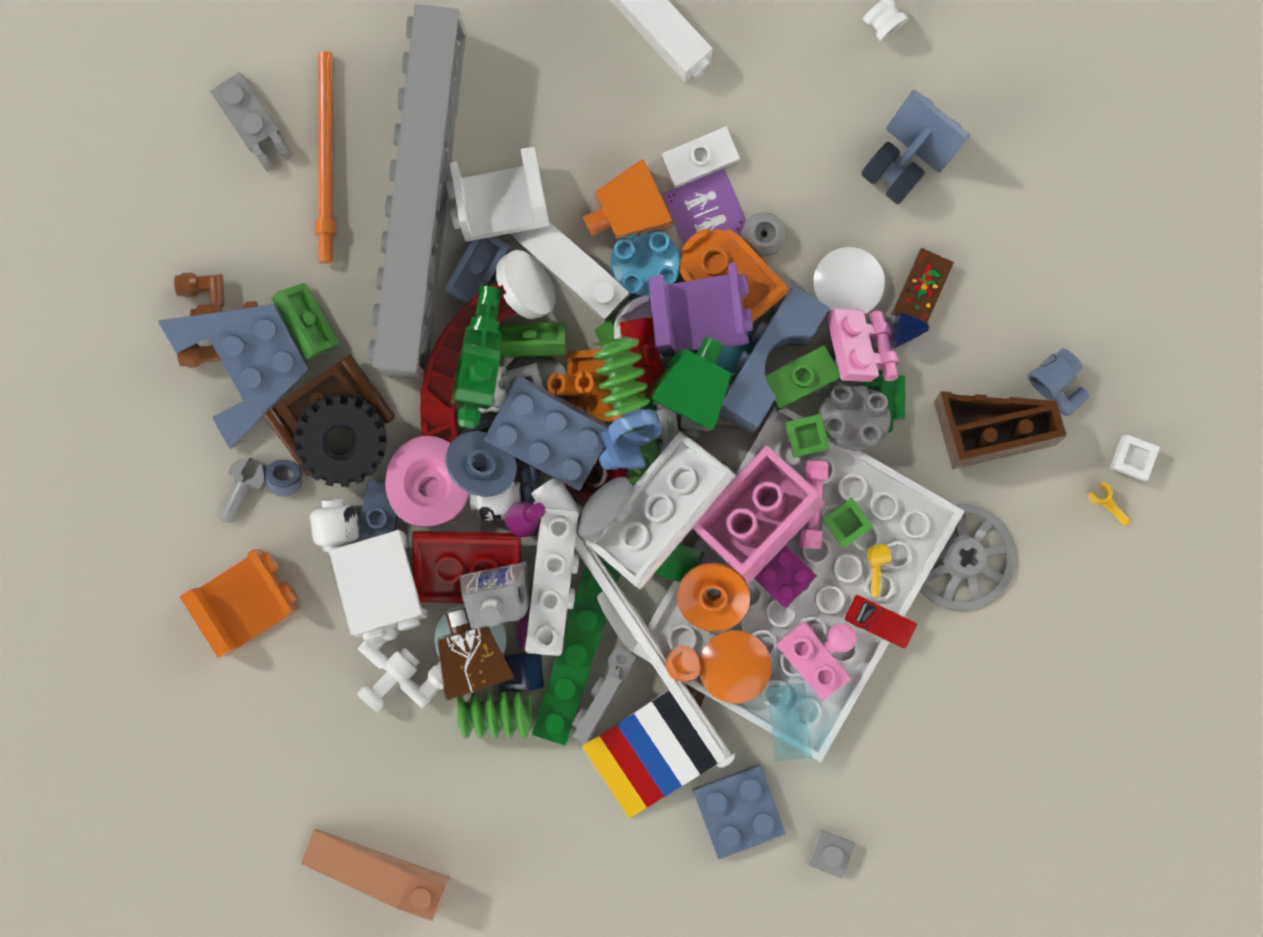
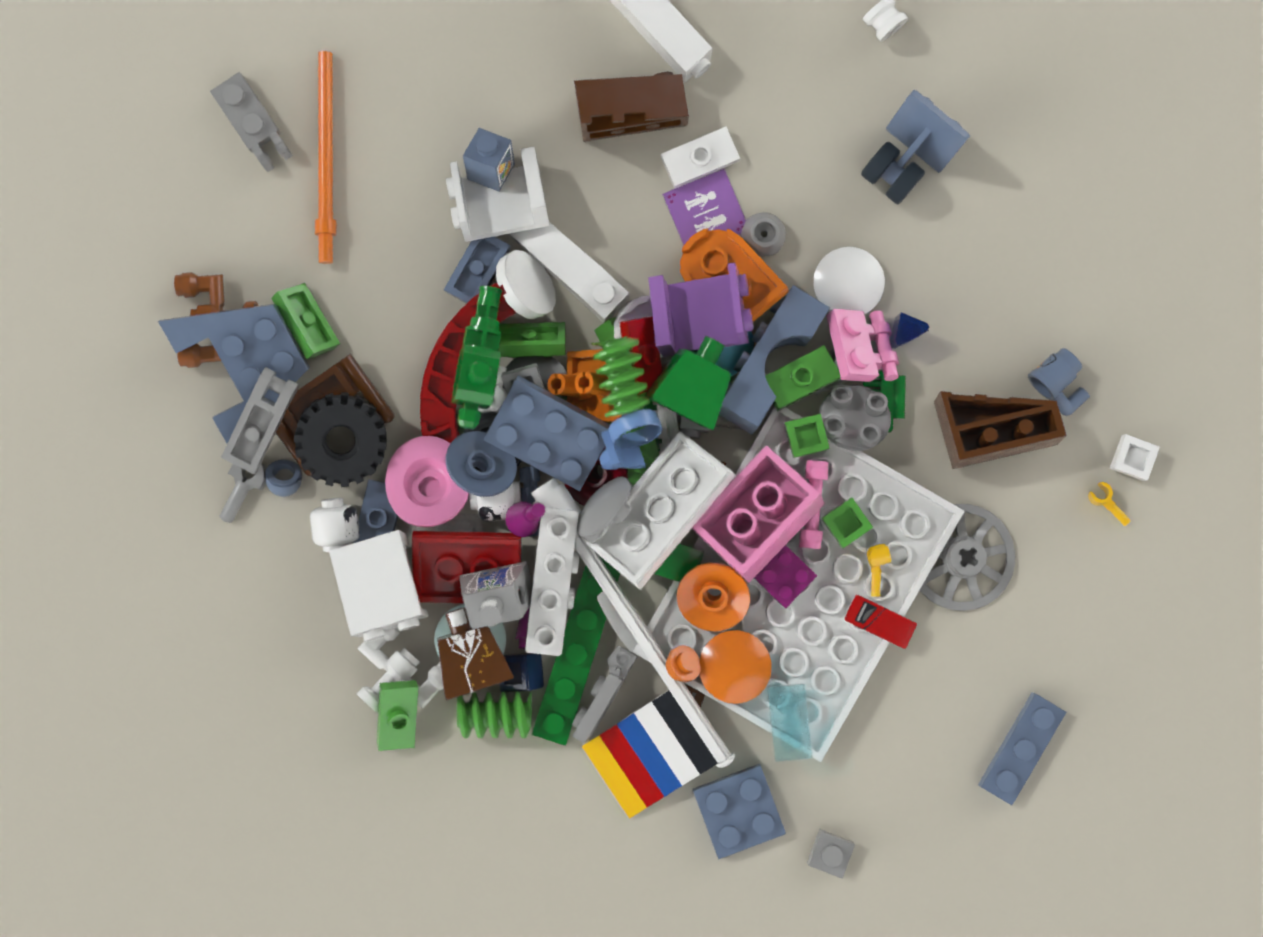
orange panel [179,549,299,658] -> none
nougat slope [302,829,450,921] -> none
light grey brick [368,4,467,379] -> none
orange torso [582,159,673,242] -> none
medium azure dish [610,231,681,298] -> none
bright pink plate [776,620,856,702] -> none
reddish brown tile [891,248,954,328] -> none
none -> light grey plate [221,367,299,474]
none -> bright green plate [377,680,418,751]
none -> sand blue brick [463,128,515,192]
none -> reddish brown wedge [574,72,689,142]
none -> sand blue plate [978,692,1067,806]

